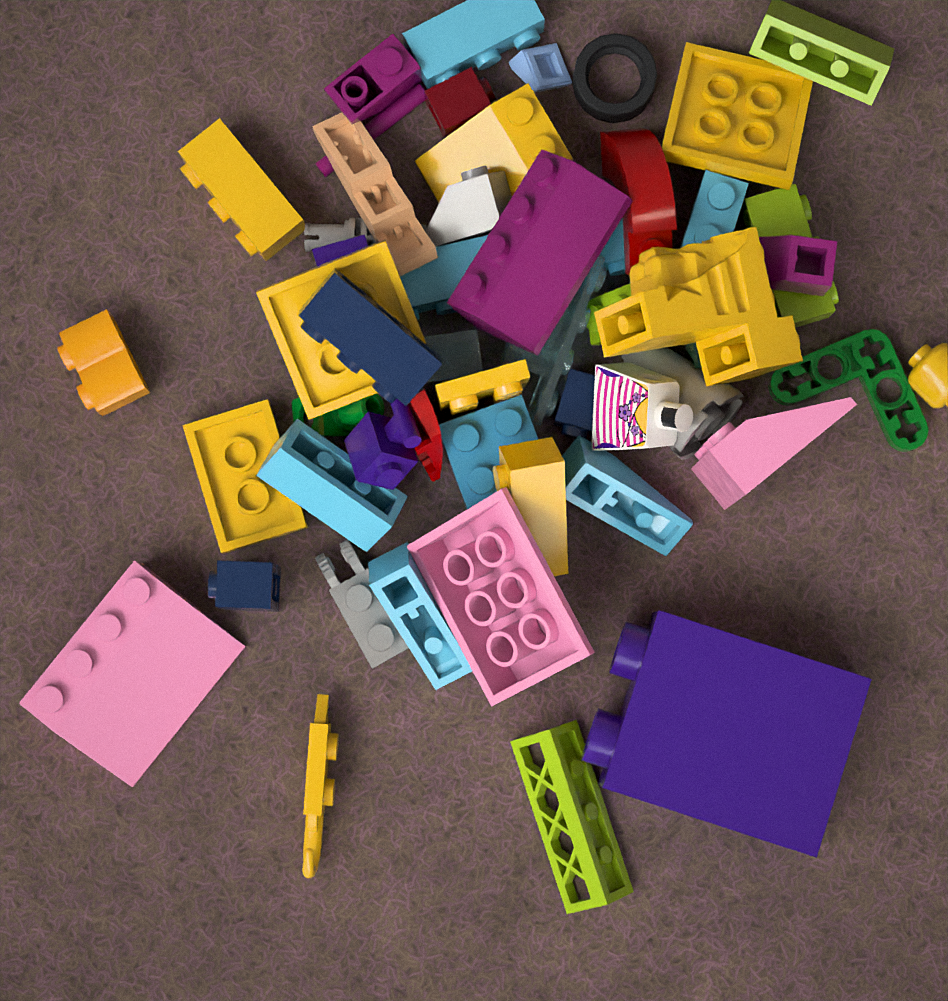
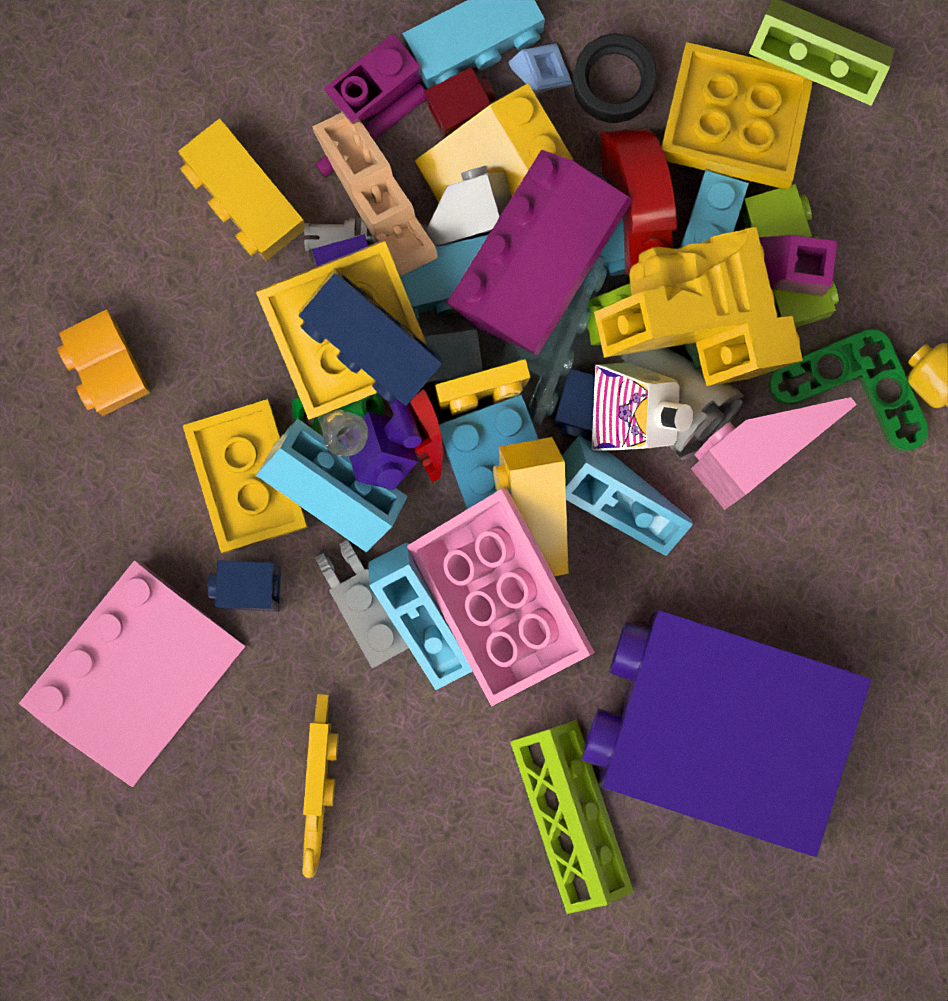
none -> clear cone [318,408,368,457]

